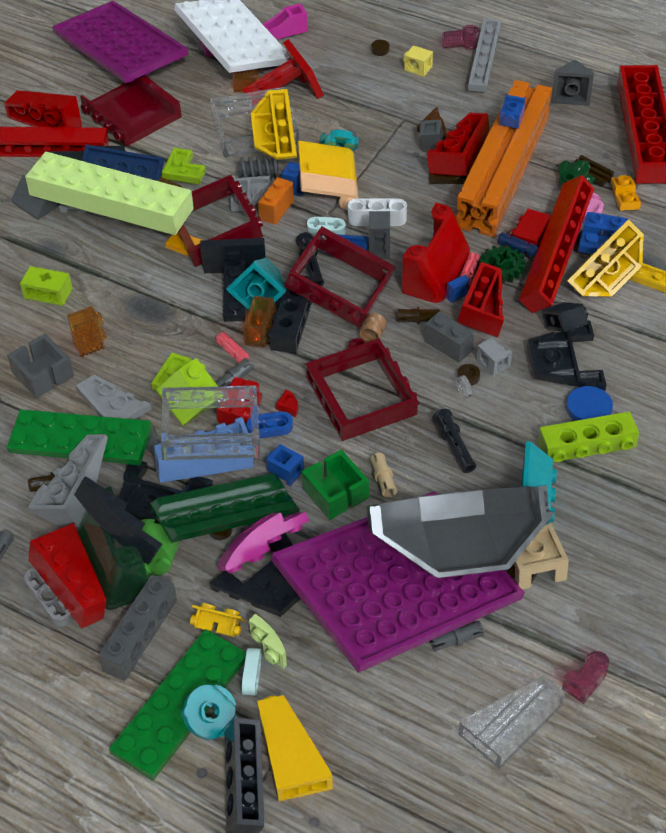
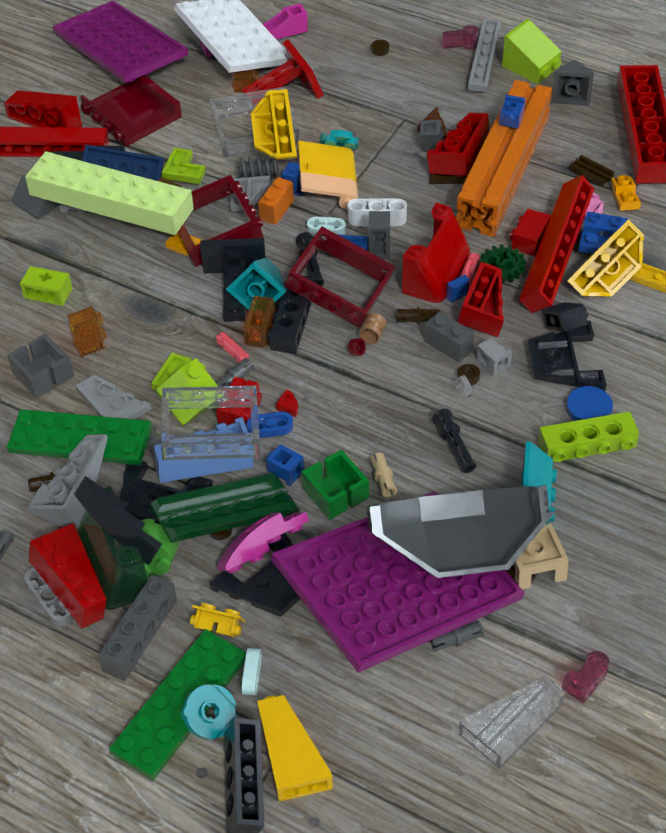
yellowish green slope [249,614,287,669] -> none
dark red window [305,338,420,441] -> none
light yellow brick [403,45,433,77] -> none
dark blue axle [497,232,538,257] -> none
dark green plate [558,160,595,187] -> none
none -> lime slope [502,19,561,84]

